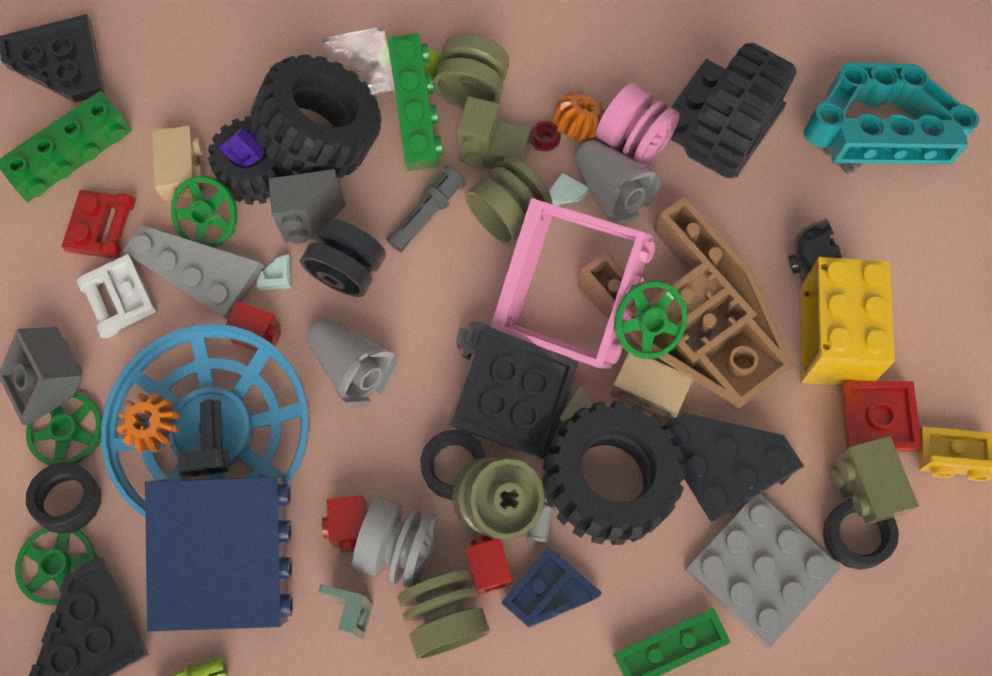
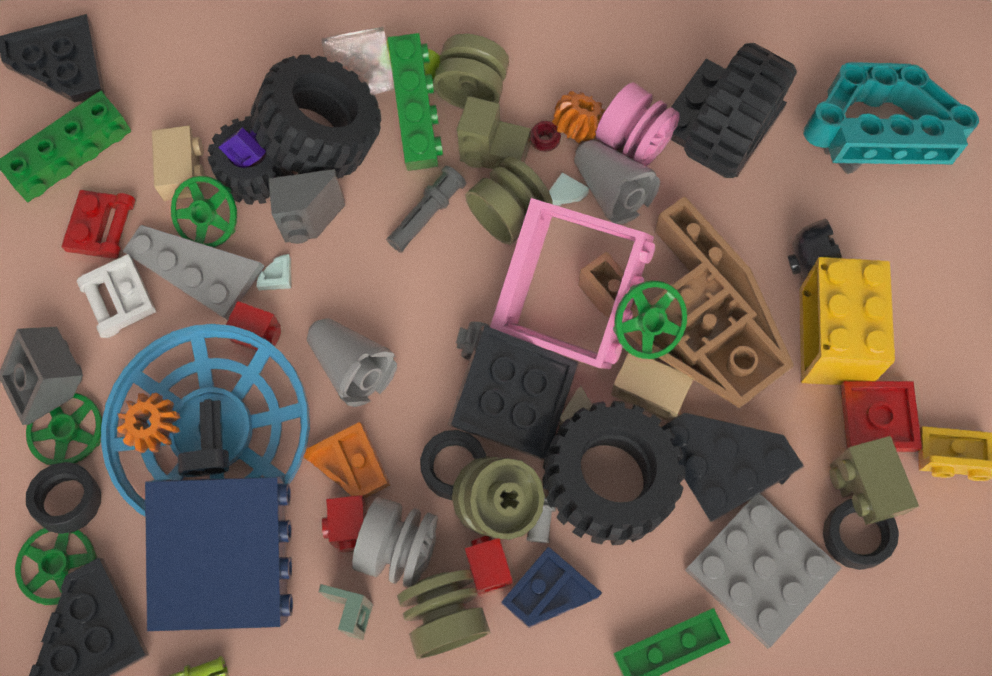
black wheel [299,218,386,297] -> none
none -> orange wing [303,422,391,499]

